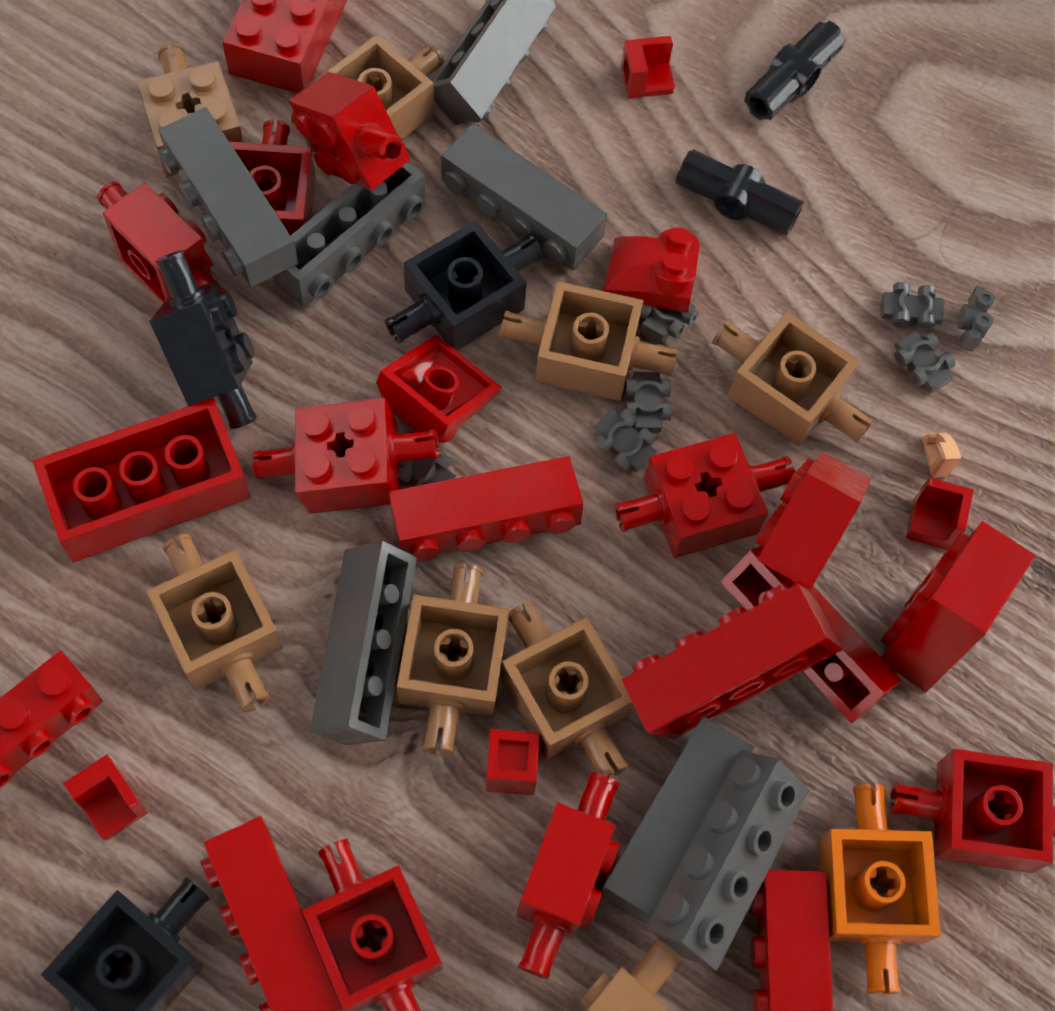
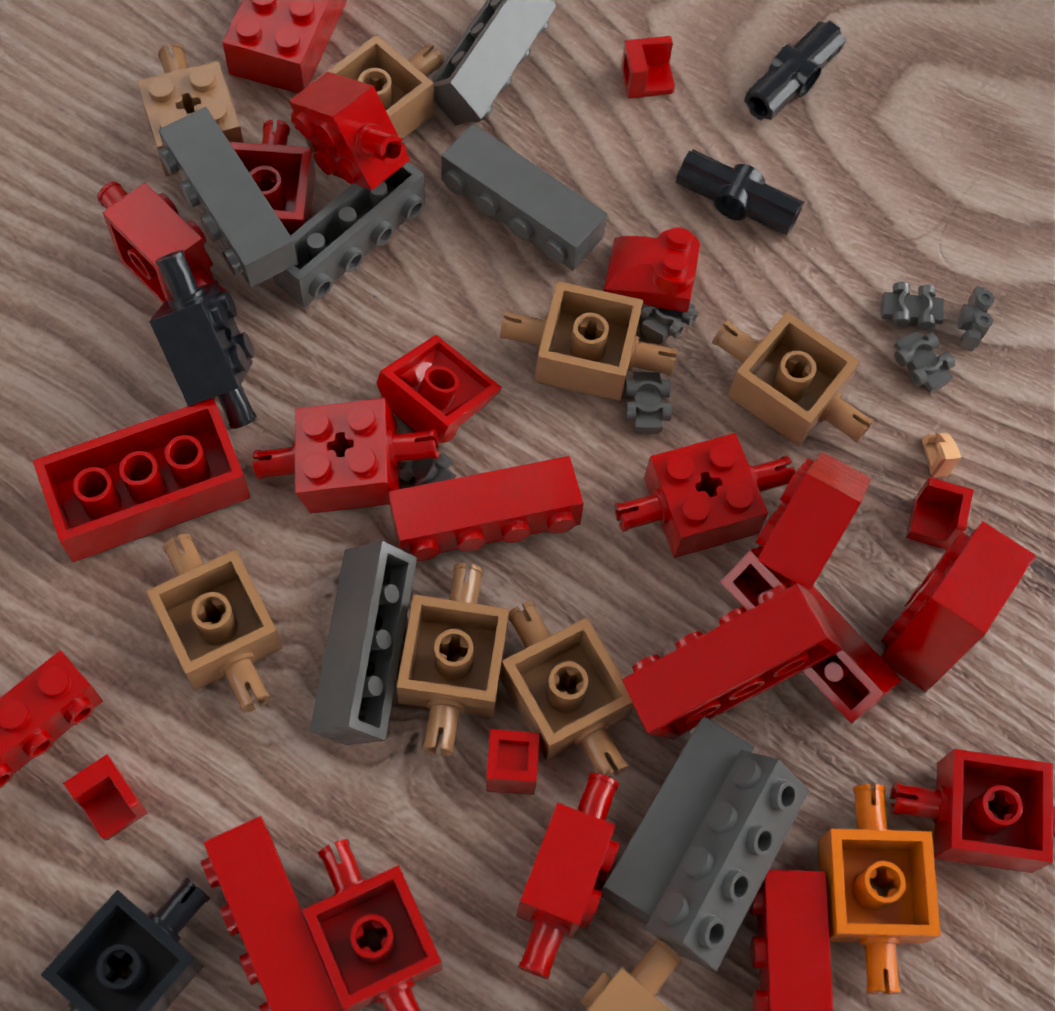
black brick [385,220,543,351] -> none
dark grey piece [594,408,657,471] -> none

